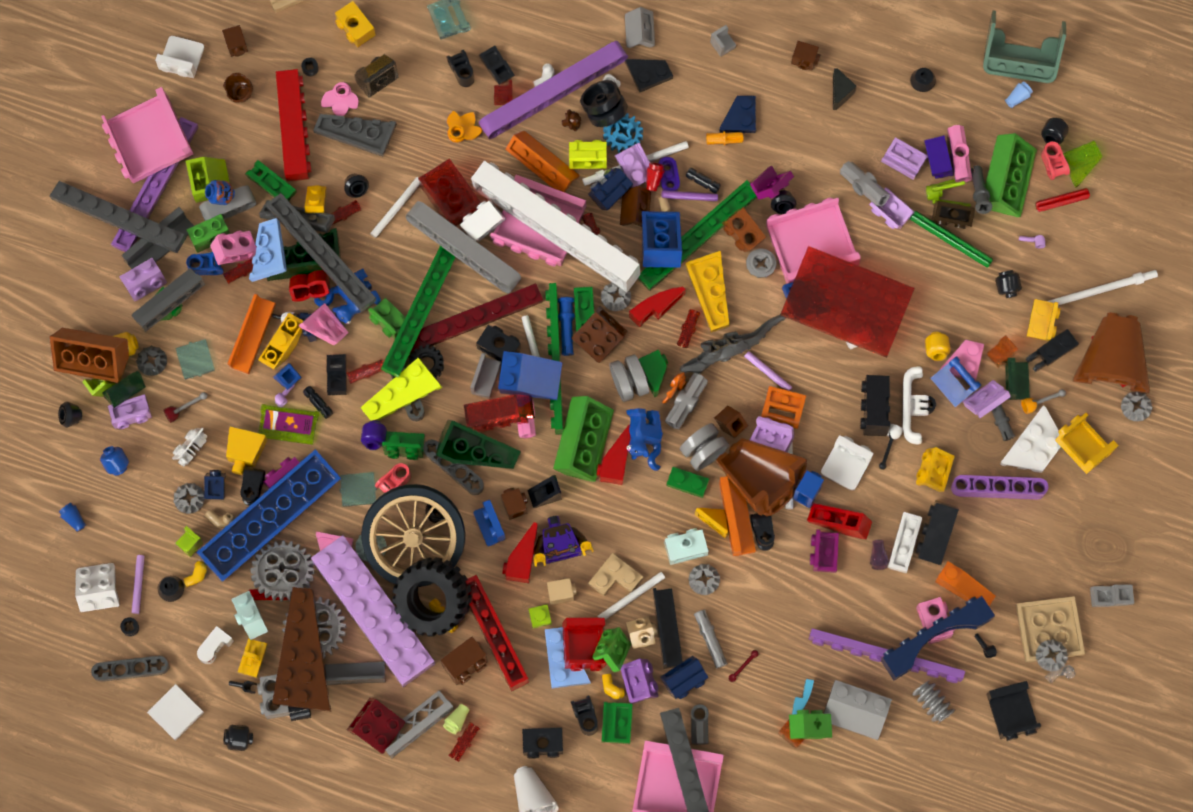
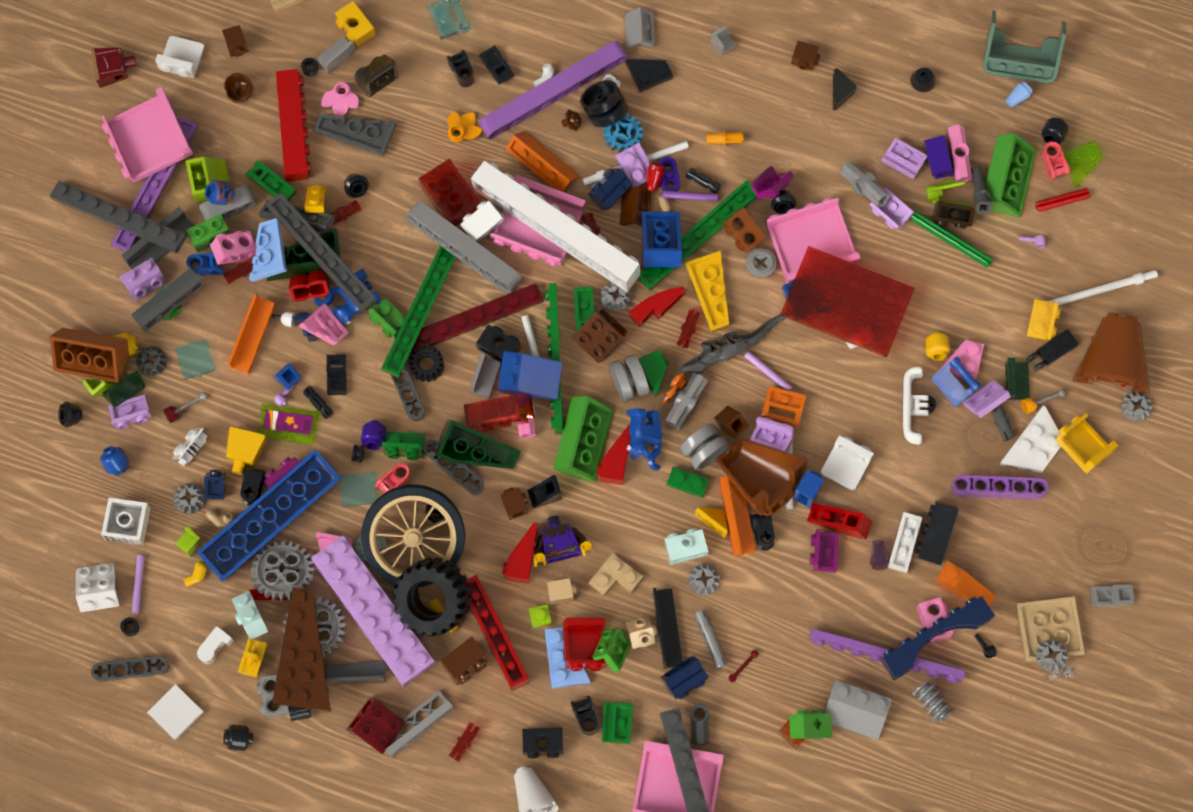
blue cone [59,503,86,532] -> none
black cone [157,576,184,602] -> none
black hand [229,681,257,694] -> none
yellow slope [258,313,303,370] -> none
clear red pin [346,359,384,384] -> none
neon yellow wing [360,358,443,421] -> none
white bar [370,177,422,238] -> none
yellowish green cone [443,704,470,734] -> none
blue bracket [473,500,505,547] -> none
clear red panel [494,80,513,105] -> none
blue pin [557,297,575,356] -> none
neon yellow brick [569,140,607,169] -> none
white bar [597,572,665,620] -> none
yellow arm [602,674,625,699] -> none
medium lavender bracket [621,659,658,704] -> none
dark blue wing [720,96,756,133] -> none
medium azure slope [792,679,814,715] -> none
black wedge [860,375,890,436] -> none
hinge [879,424,903,470] -> none
yellow bracket [916,447,955,492] -> none
black panel [986,681,1041,741] -> none
clear orange panel [987,335,1018,368] -> none
black head [995,270,1022,299] -> none
none -> dark red torso [91,47,137,88]
none -> white brick [101,498,151,546]
none -> light grey panel [316,36,356,74]
none -> black bush [352,444,364,463]

